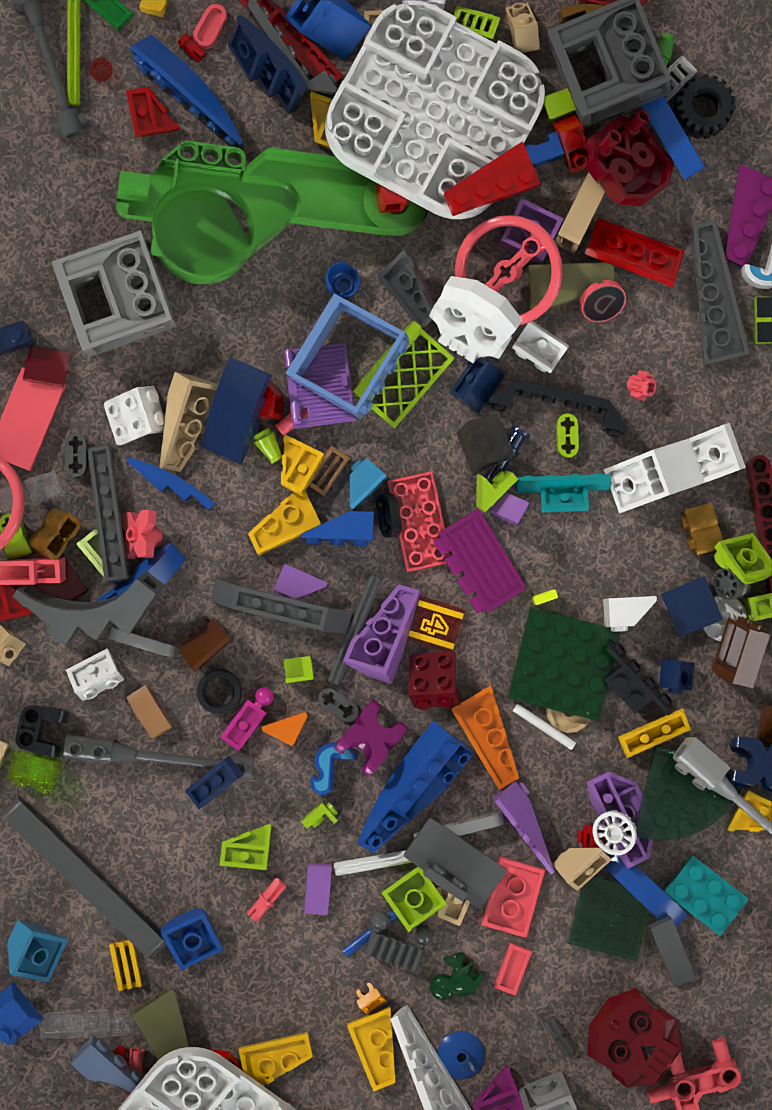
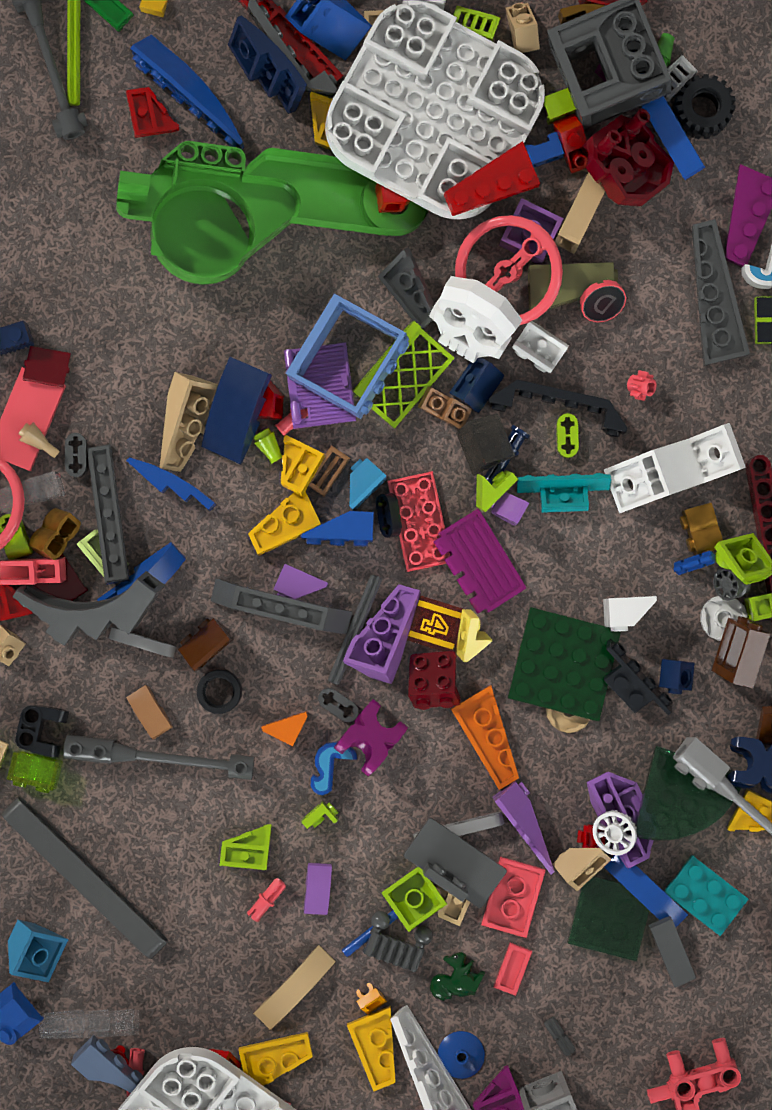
light grey piece [51,230,177,357] -> none
white bracket [66,648,124,701] -> none
clear red plate [89,58,113,82] -> none
white bracket [104,386,165,445] -> none
yellow tile [109,940,143,991] -> none
coral plant [122,510,163,560] -> none
olive slope [129,986,189,1060] -> none
blue slope [160,908,224,971] -> none
red pin [177,33,207,64] -> none
dark blue plate [185,756,243,810] -> none
coral tile [193,4,228,49] -> none
dark pink plate [220,687,274,751] -> none
lime panel [284,656,314,683] -> none
blue hair [325,261,361,299] -> none
white axle [334,850,412,876] -> none
blue wedge [357,720,475,854] -> none
white bar [513,703,576,750] -> none
neon yellow tile [532,589,558,605] -> none
red tile [585,218,685,287] -> none
dark red brick [587,988,684,1088] -> none
yellow slope [618,708,692,758] -> none
dark blue tile [661,576,723,638] -> none
none -> tan cone [18,422,60,458]
none -> tan slope [253,945,336,1030]
none -> medium nougat slope [418,387,472,430]
none -> light yellow slope [455,609,492,662]
none -> blue axle [673,551,716,575]

